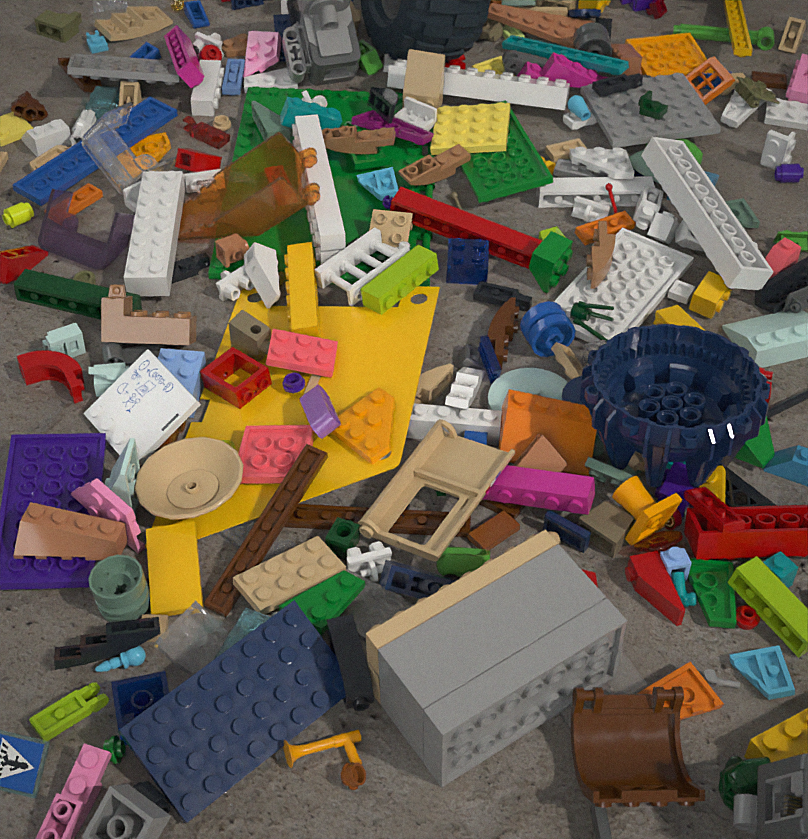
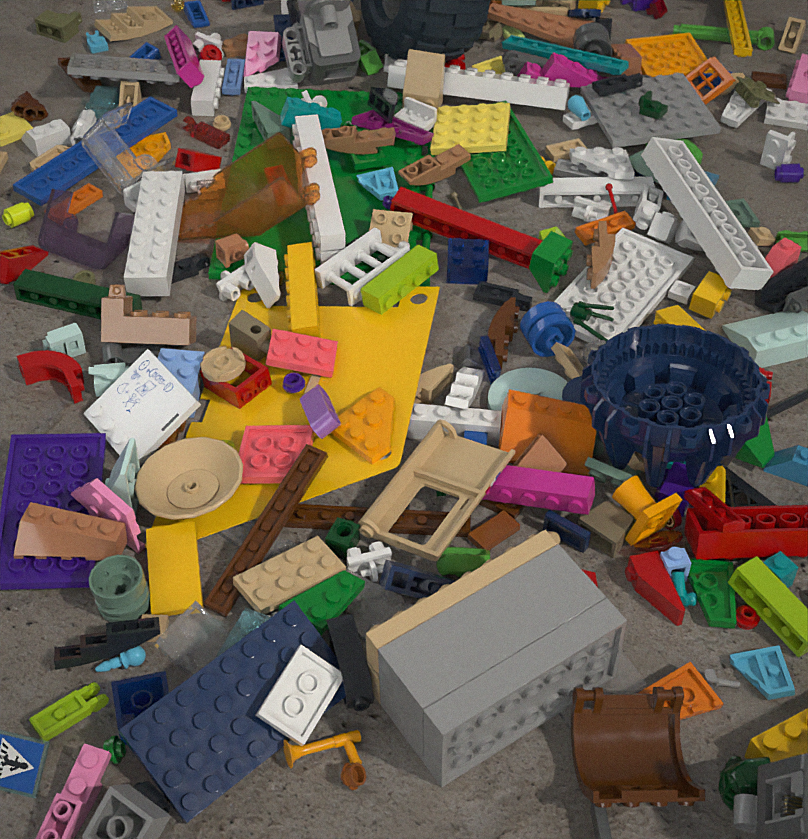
none -> tan tile [200,346,246,382]
none -> white plate [256,645,343,746]
none -> tan plate [747,227,776,246]

